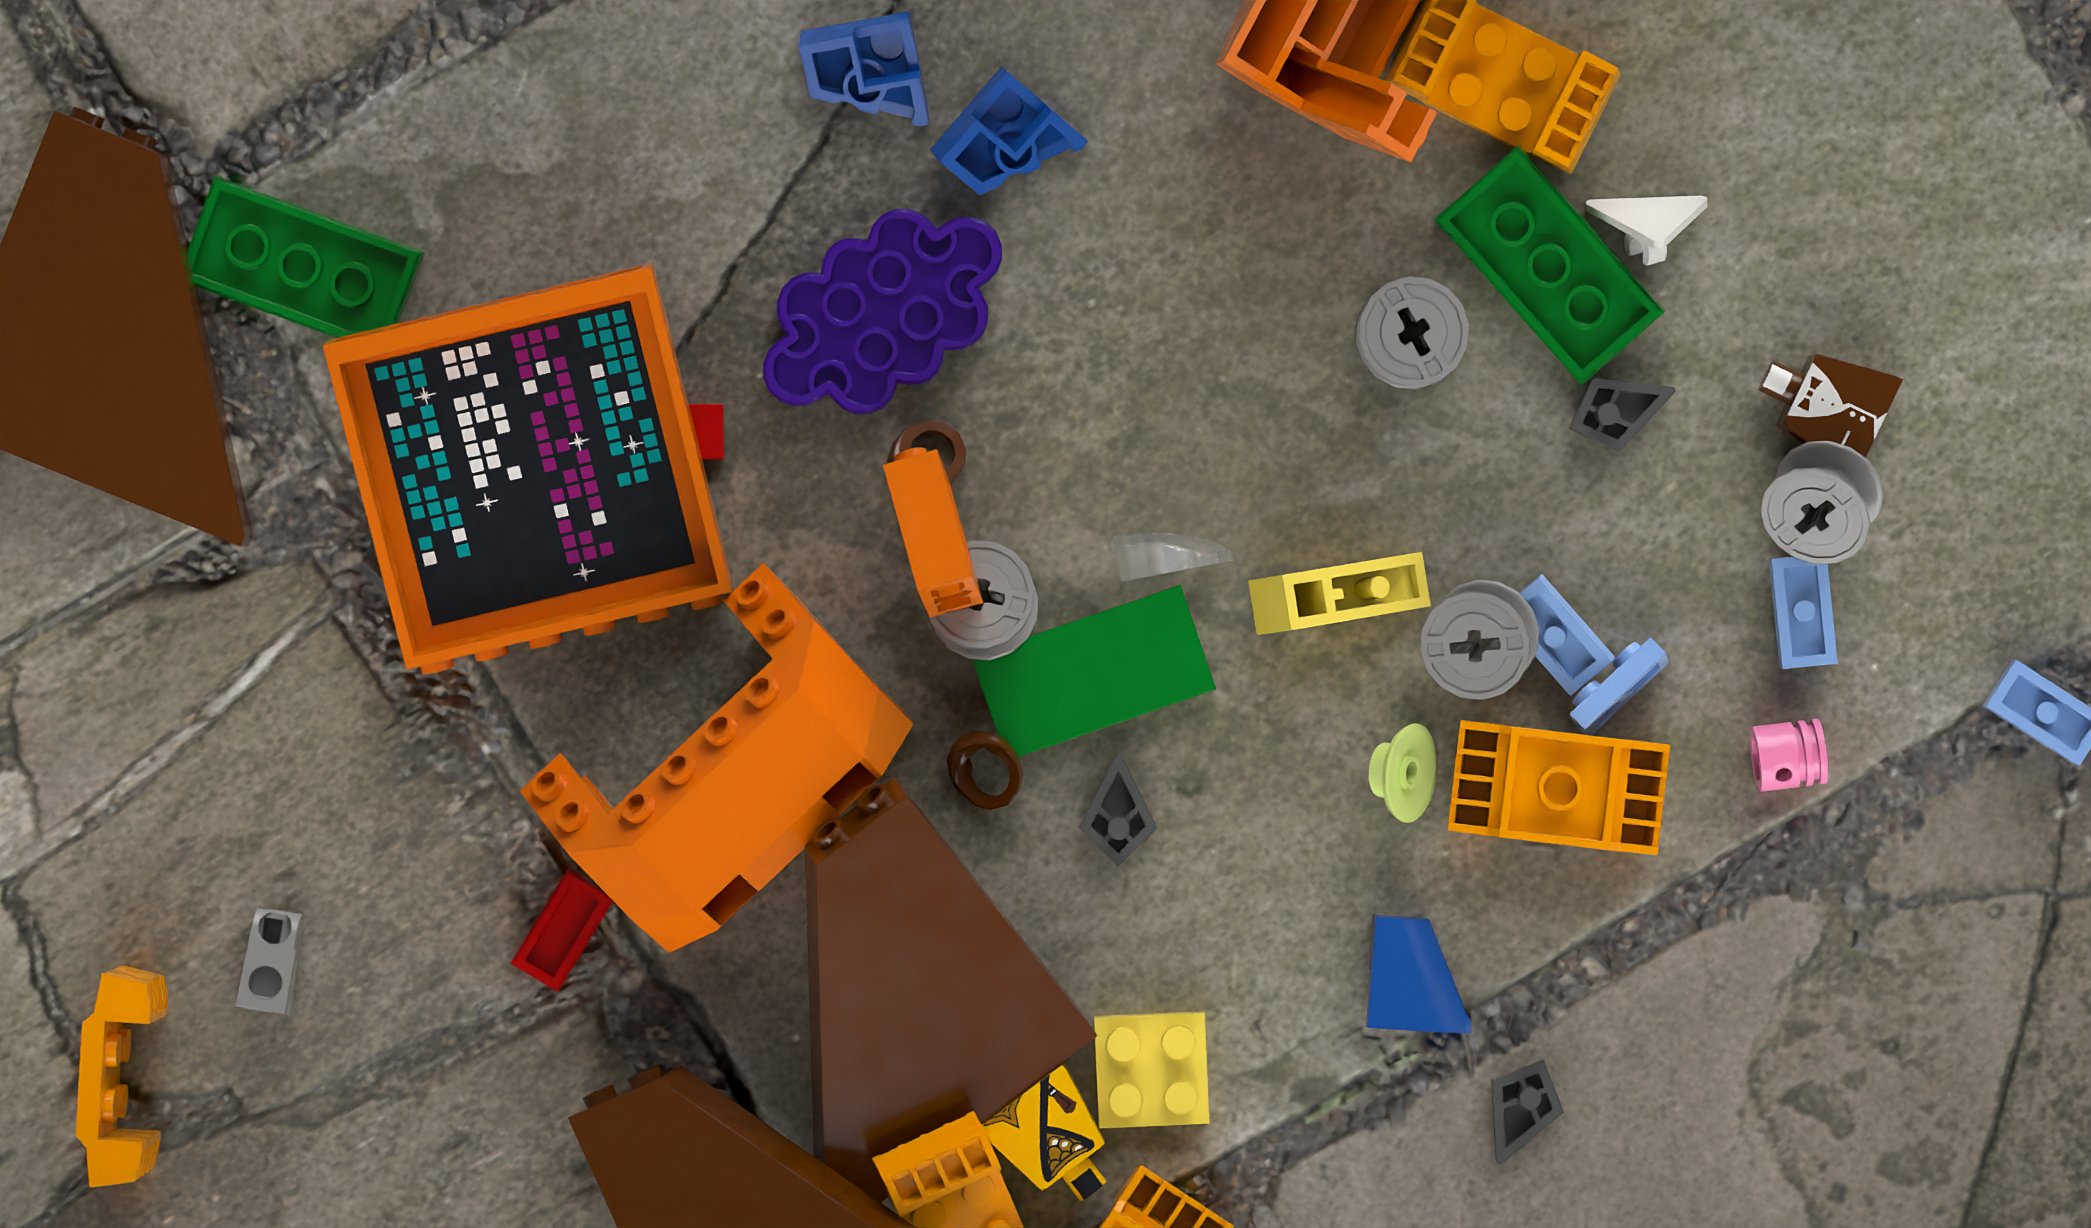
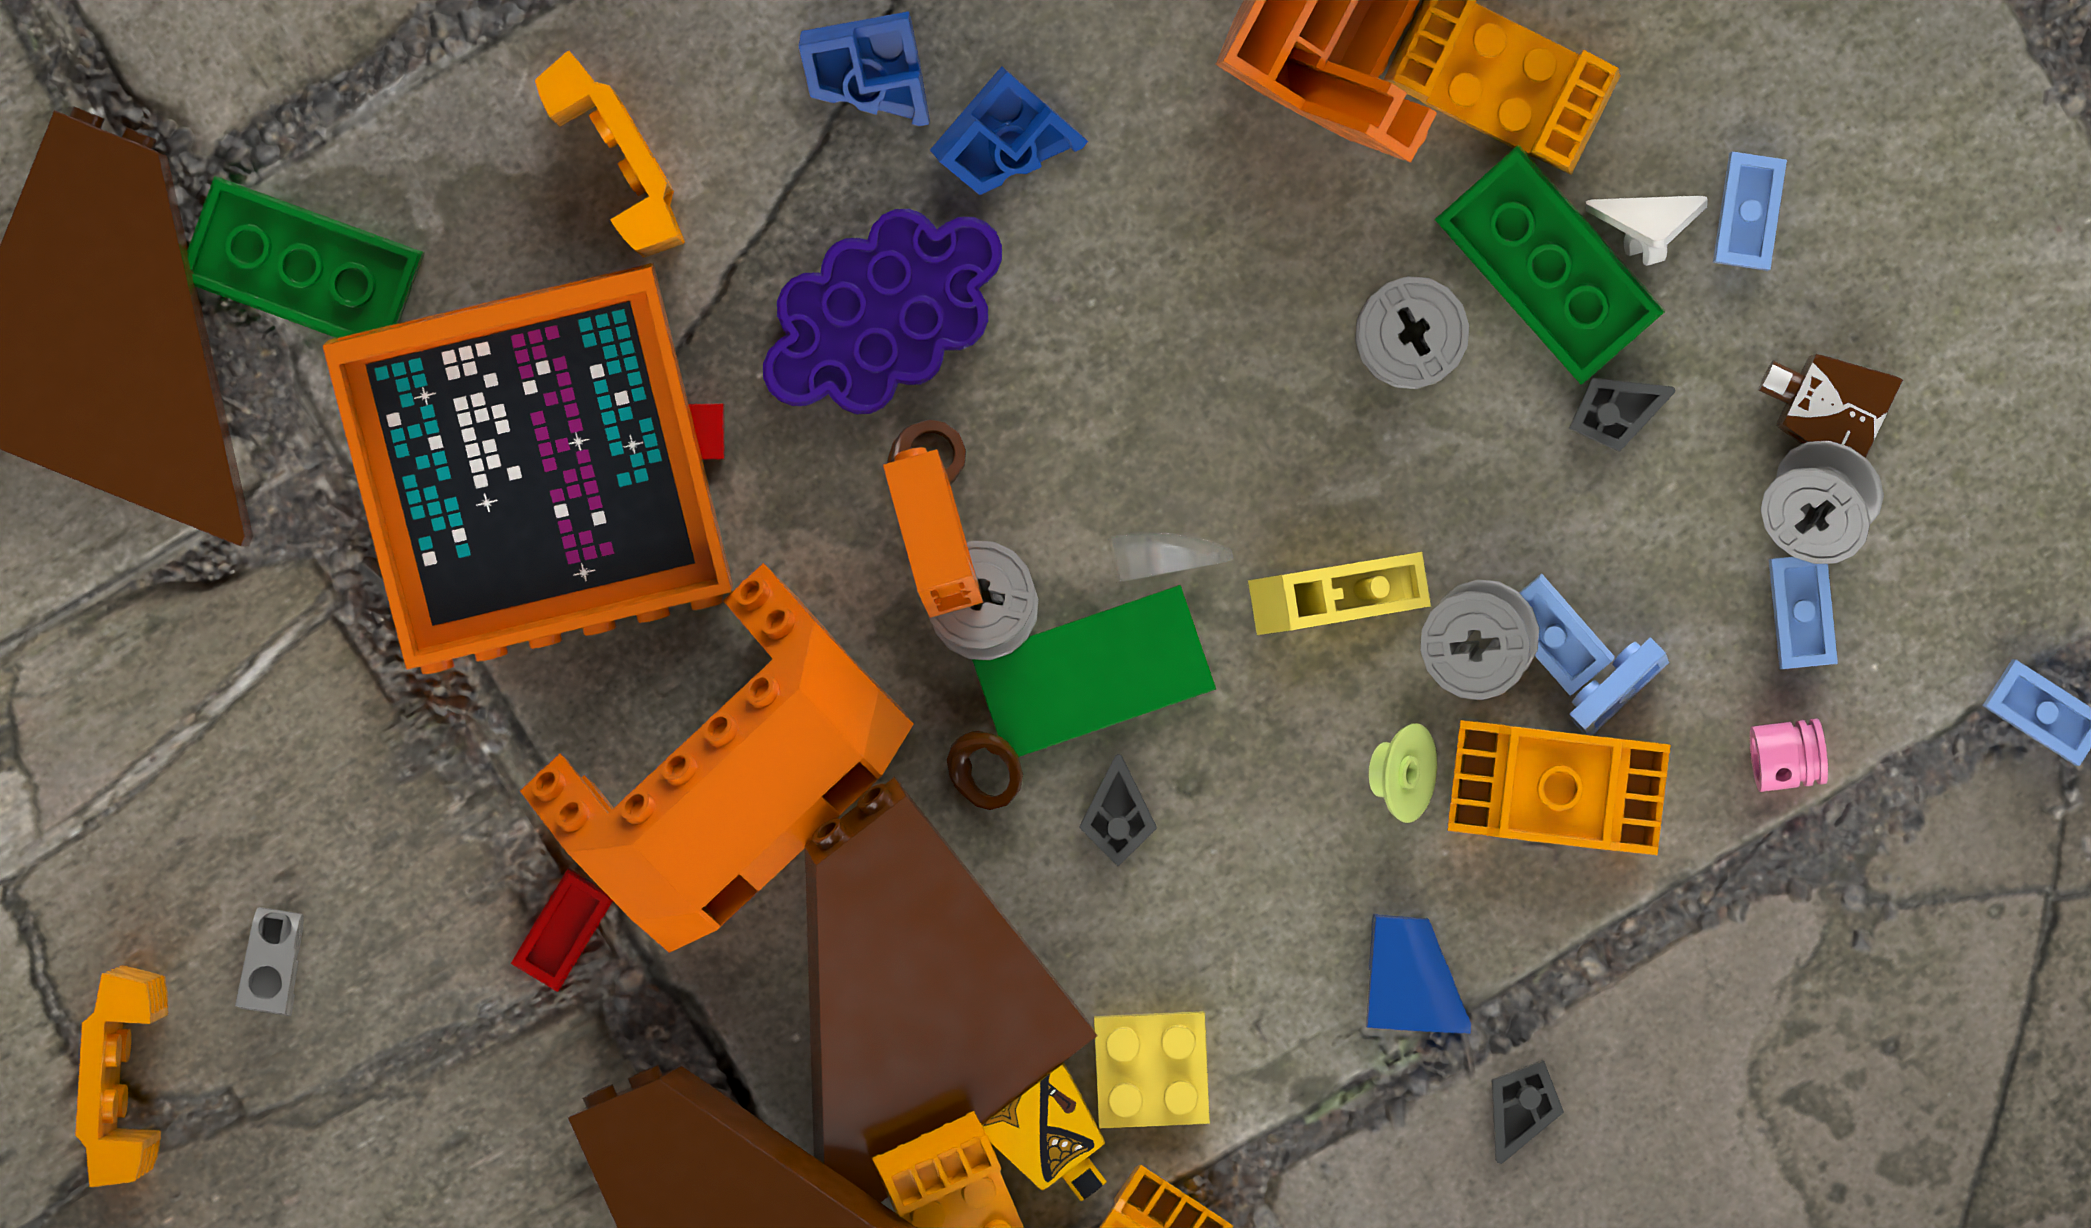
none -> light orange plate [535,50,685,258]
none -> light blue plate [1713,151,1787,271]

